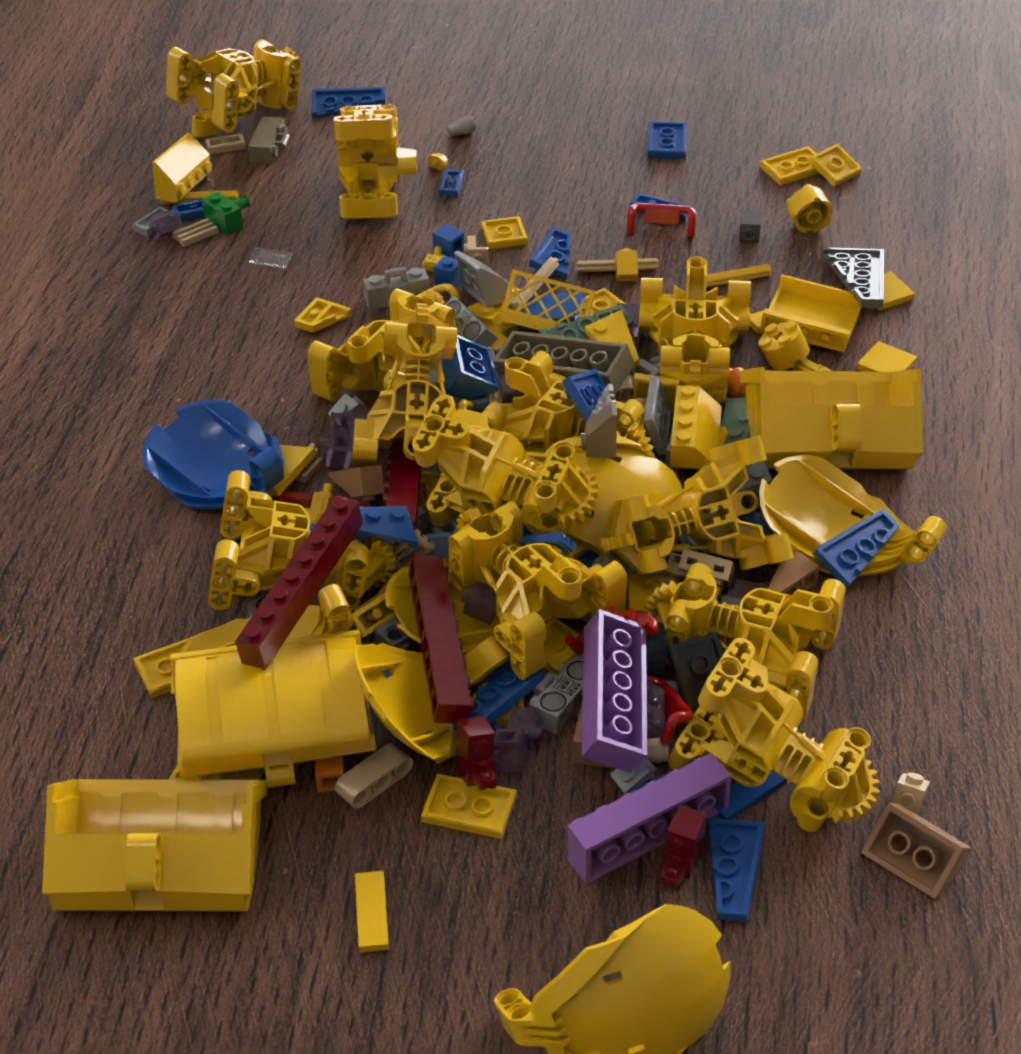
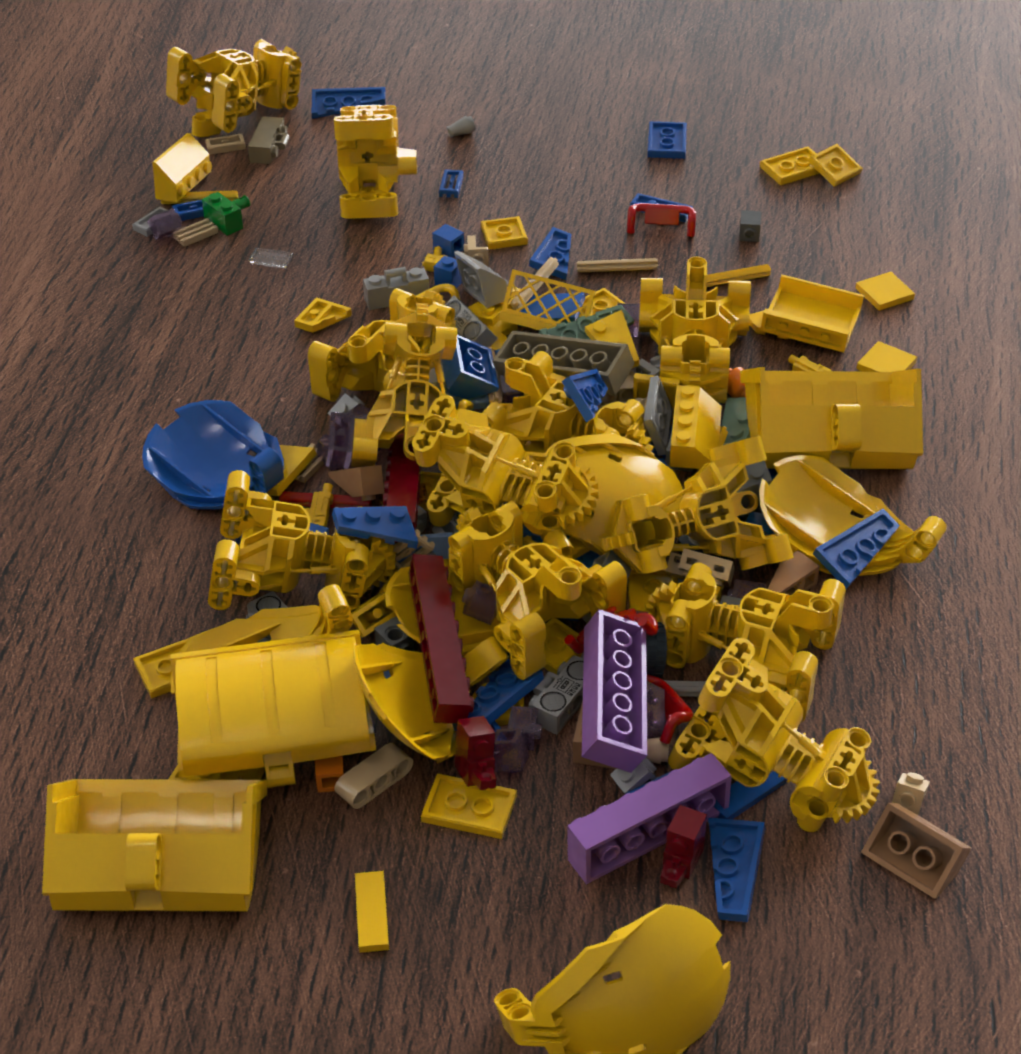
dark red brick [235,496,363,670] -> none
yellow piece [427,153,448,171] -> none
blue tile [520,532,576,553] -> none
dark tan wedge [581,384,617,457] -> none
yellow brick [615,248,638,282] -> none
black tile [666,632,724,723] -> none
yellow brick [758,320,810,371] -> none
yellow brick [786,184,833,233] -> none
wing [821,247,884,309] -> none

